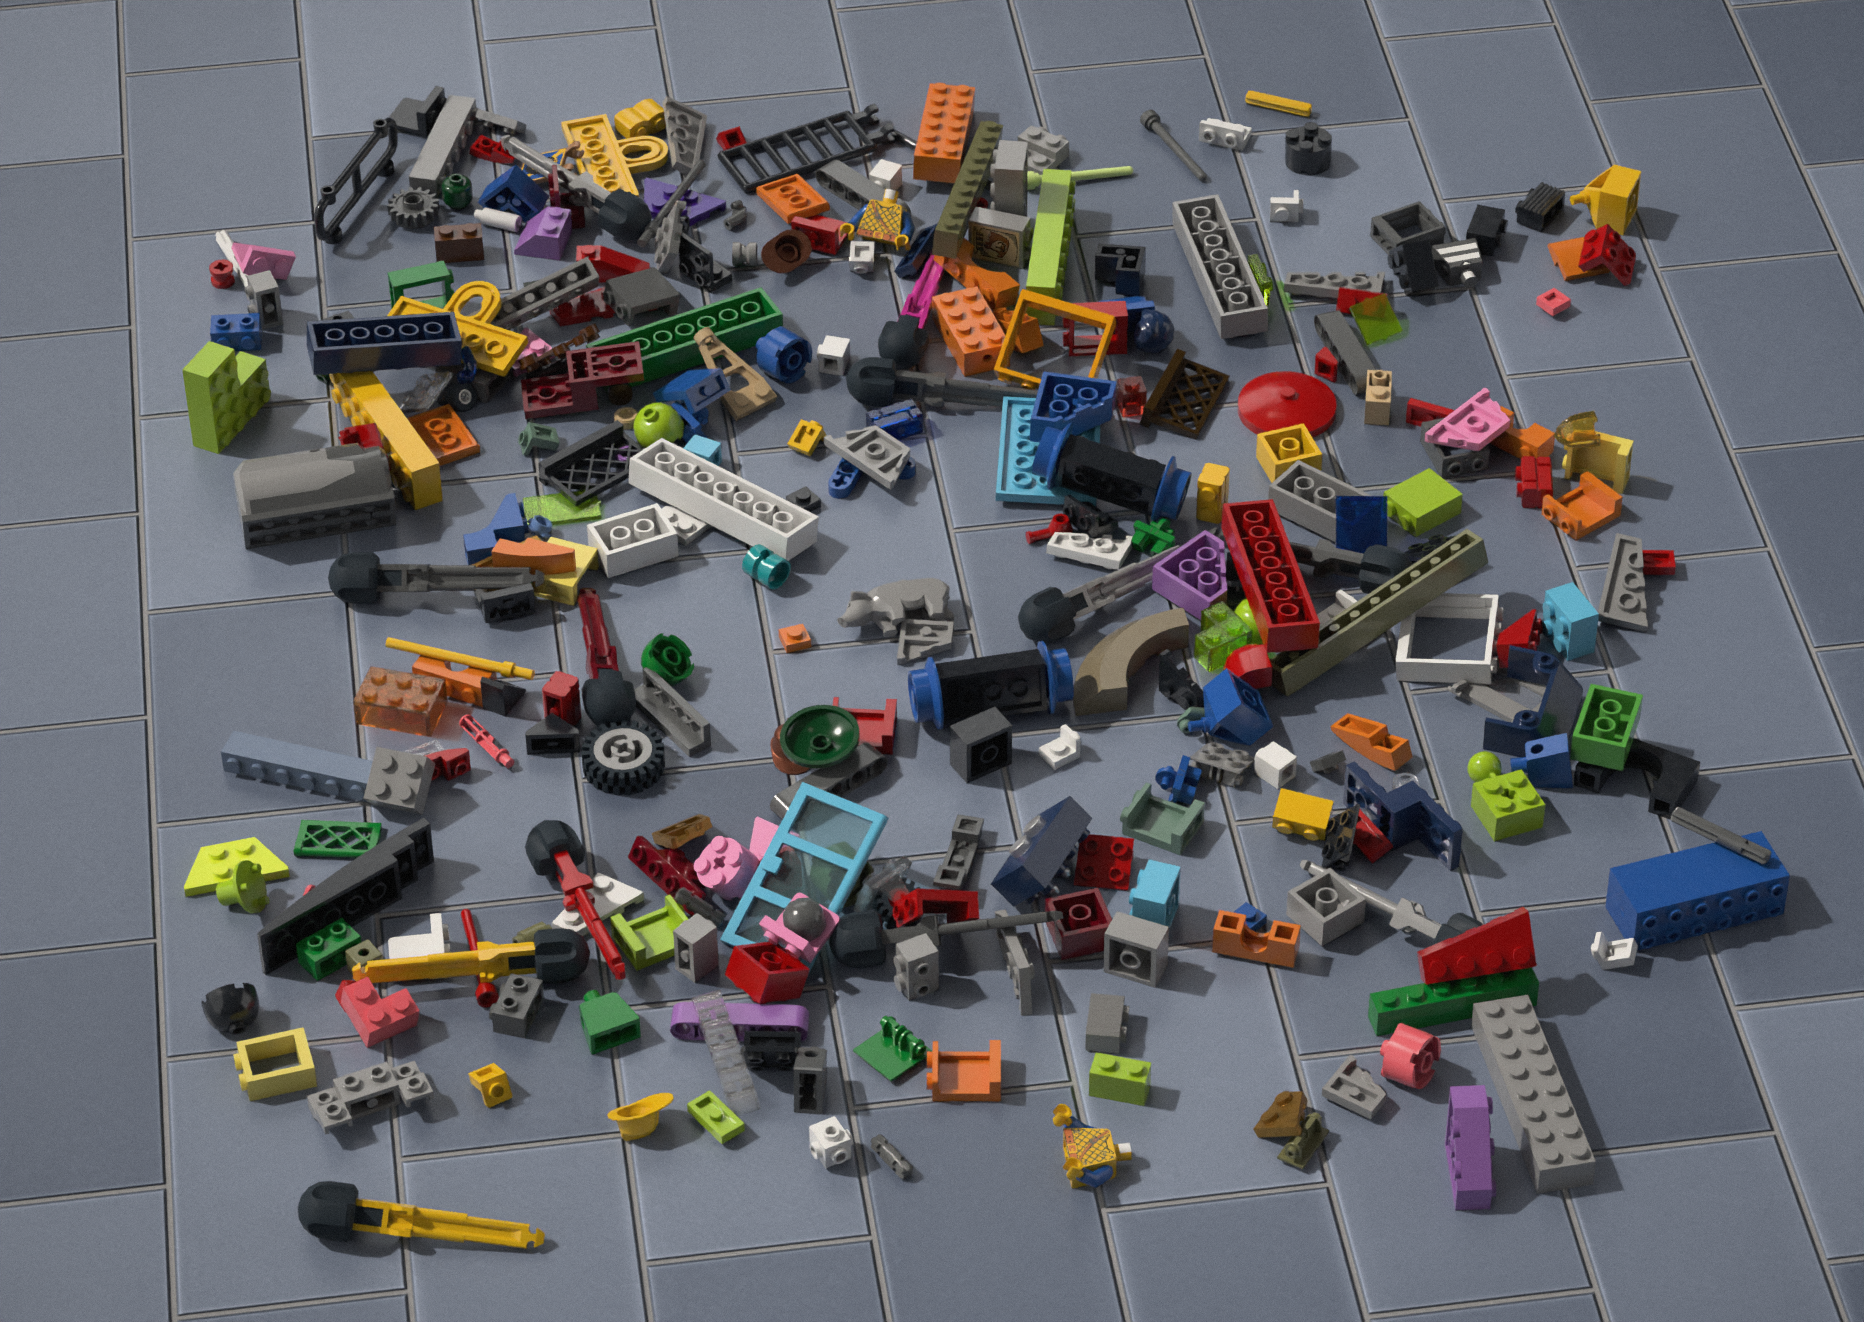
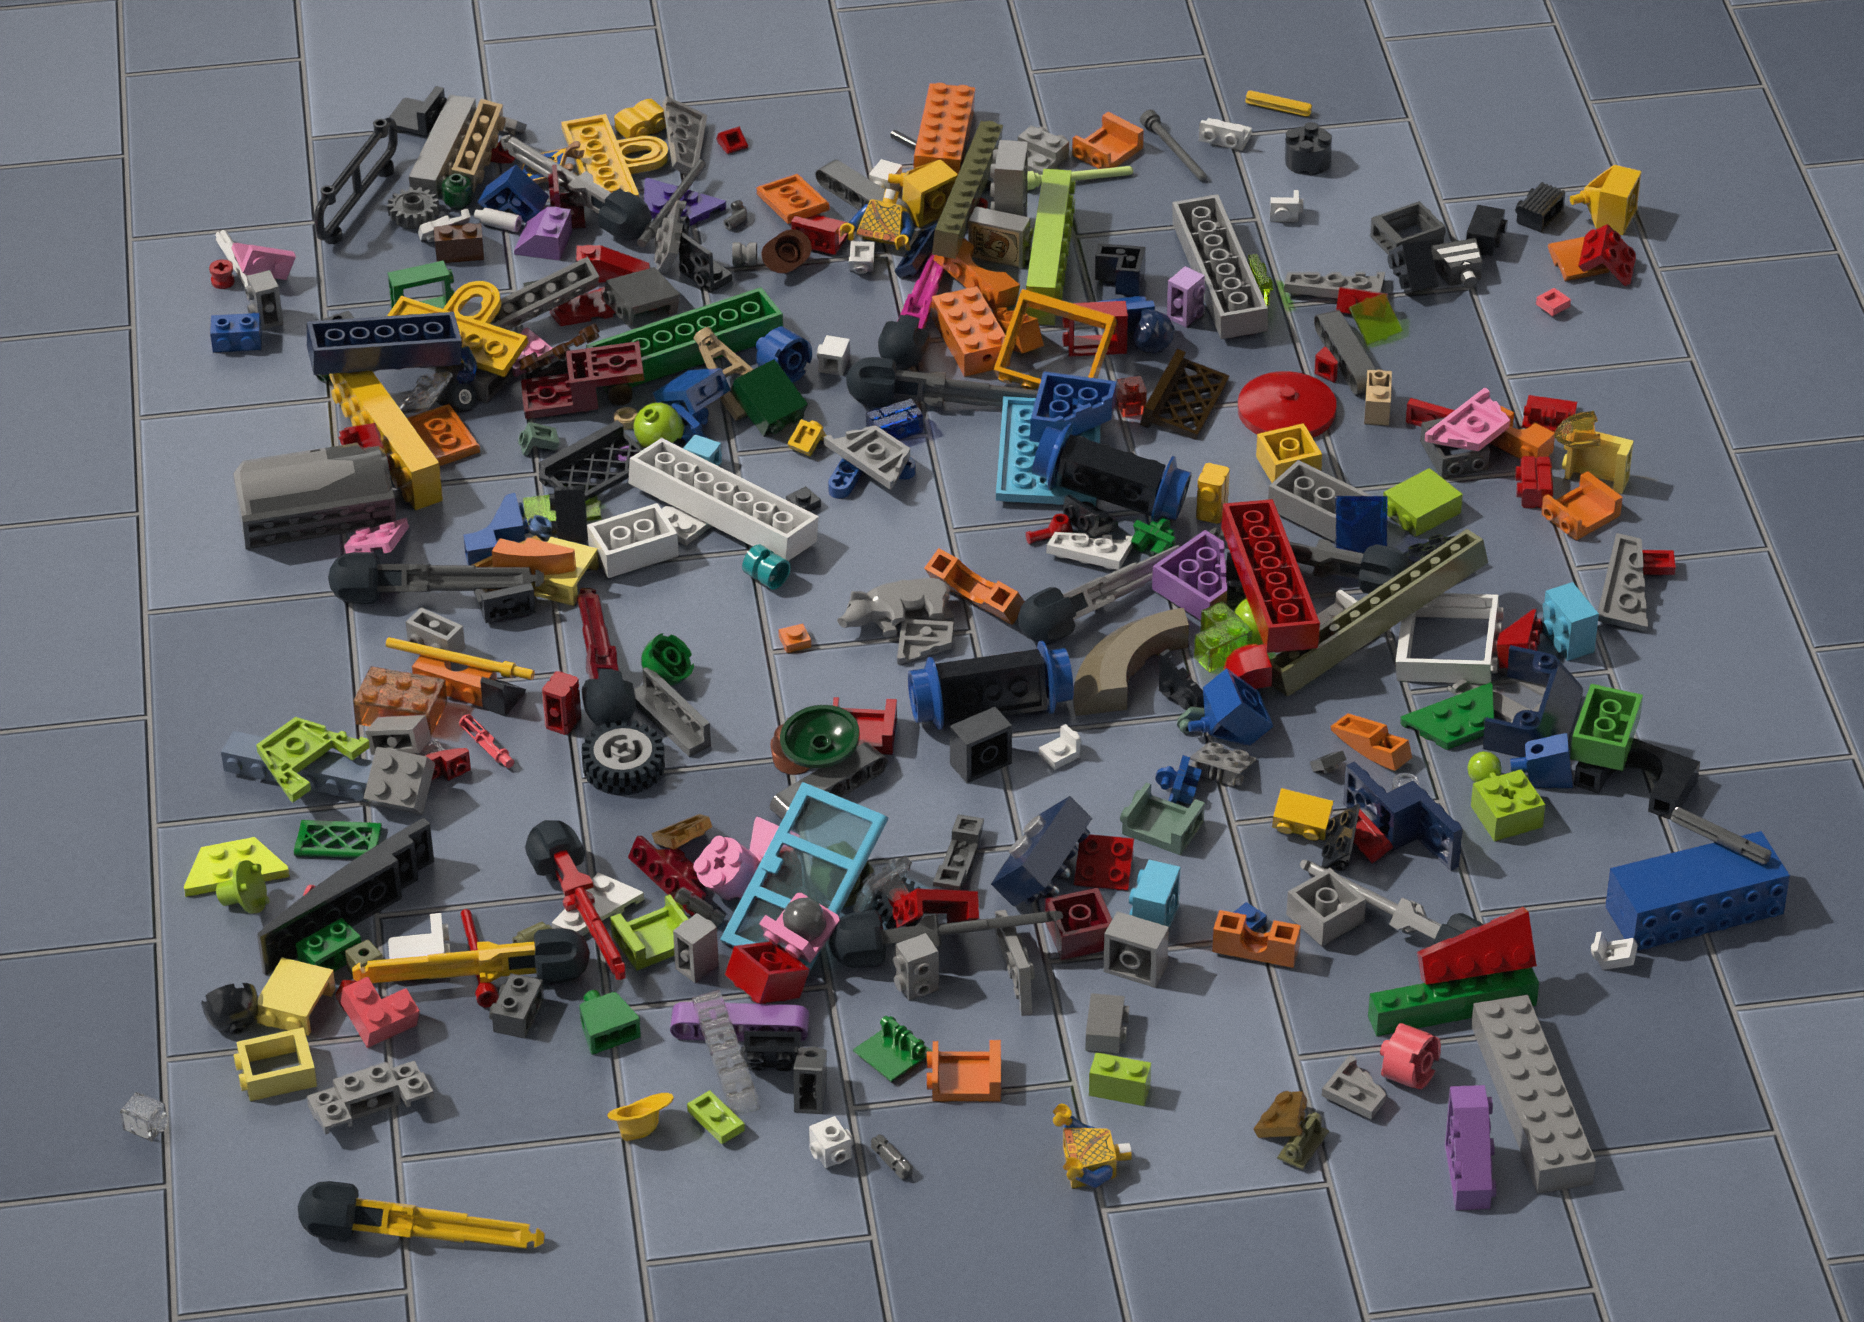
lime piece [182,341,271,454] -> none
yellow bracket [468,1063,513,1108] -> none
black slope [525,713,580,755] -> none
black bar [717,103,895,193] -> none
white brick [1254,741,1297,789] -> none
none -> clear brick [120,1092,168,1142]
none -> lime wing [256,717,370,803]
none -> light yellow panel [257,958,336,1036]
none -> bright pink wing [344,518,409,554]
none -> light grey brick [365,715,431,755]
none -> light grey brick [406,607,465,653]
none -> white wing [418,209,470,242]
none -> tan brick [452,99,506,192]
none -> black brick [549,485,588,541]
none -> dark green brick [730,359,808,437]
none -> yellow piece [888,159,958,228]
none -> orange arch [924,548,1025,625]
none -> orange panel [1072,112,1144,169]
none -> lavender brick [1167,266,1205,327]
none -> green wing [1400,682,1494,750]
none -> red hinge [1521,395,1577,435]

